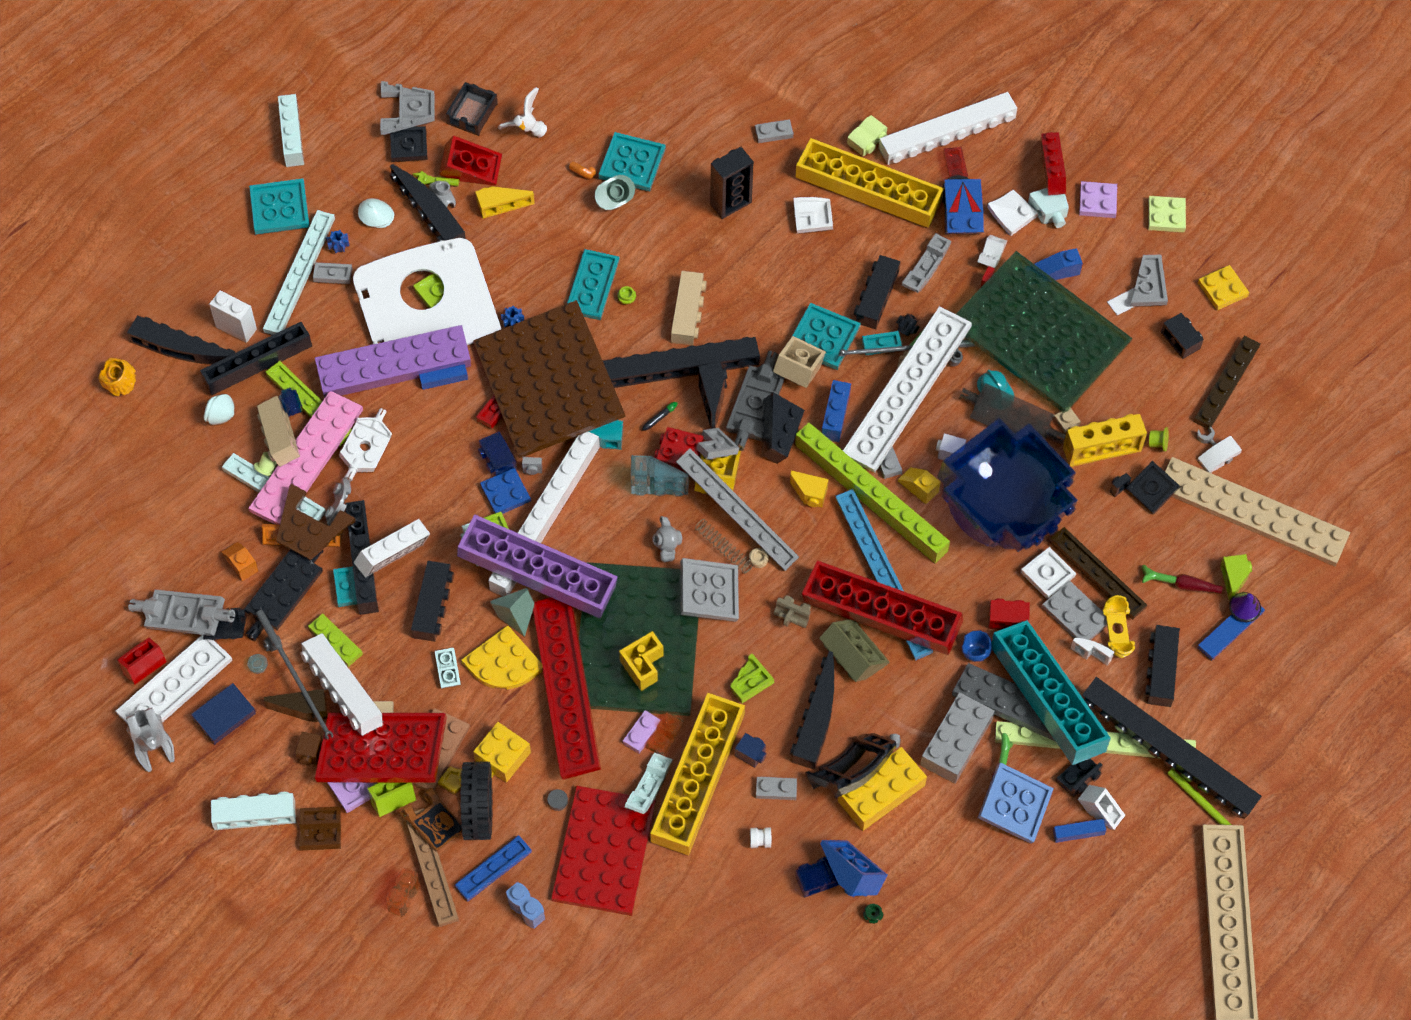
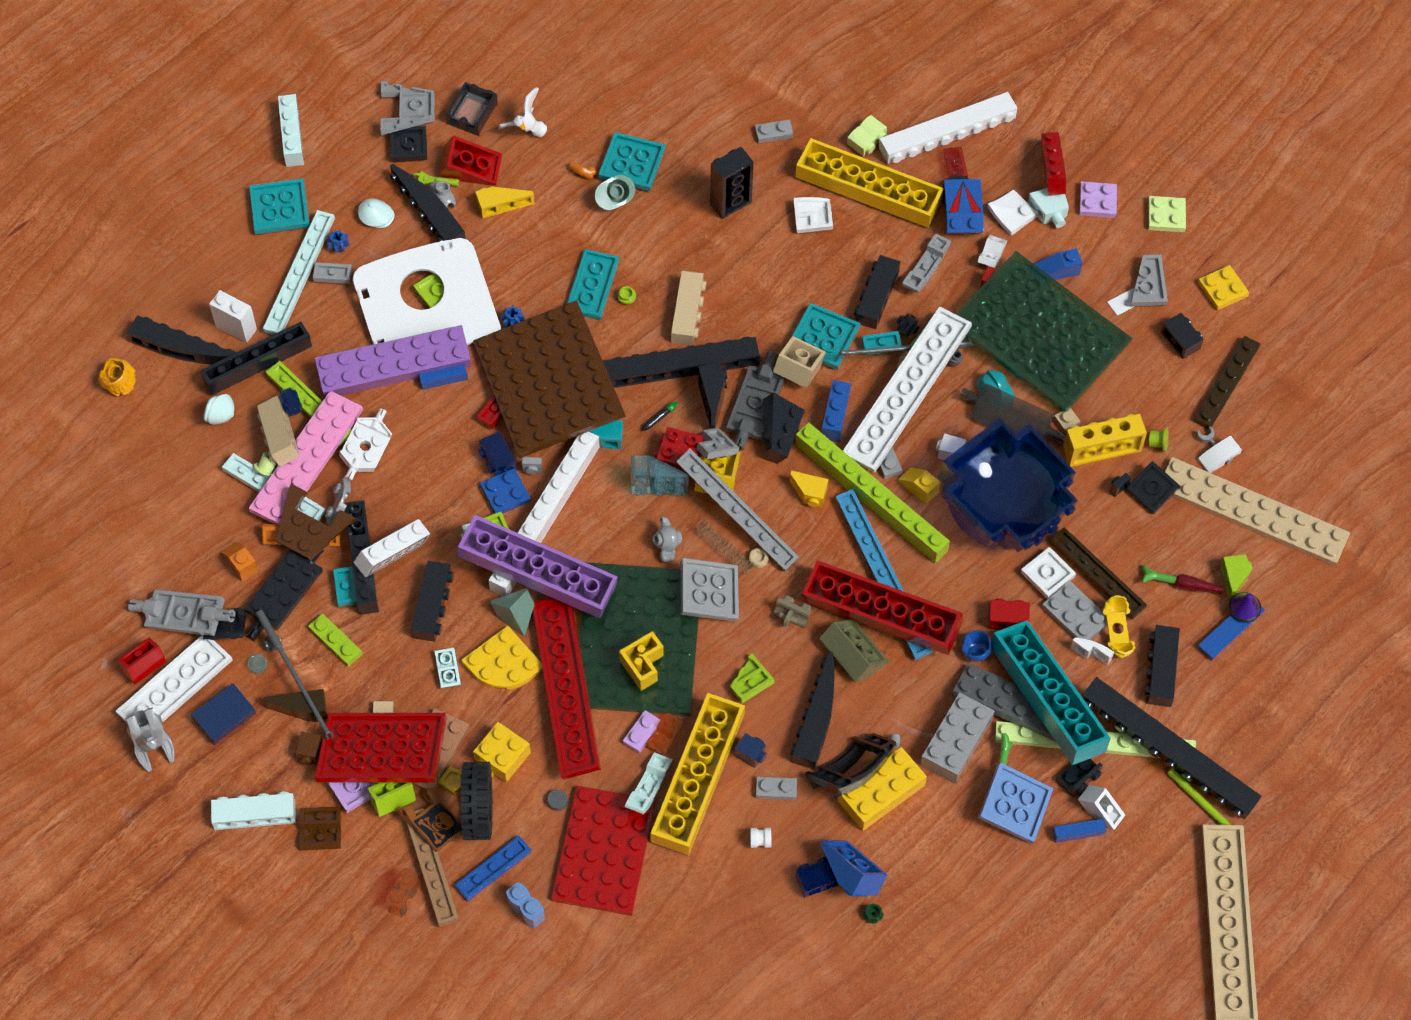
white brick [300,634,383,736] -> none

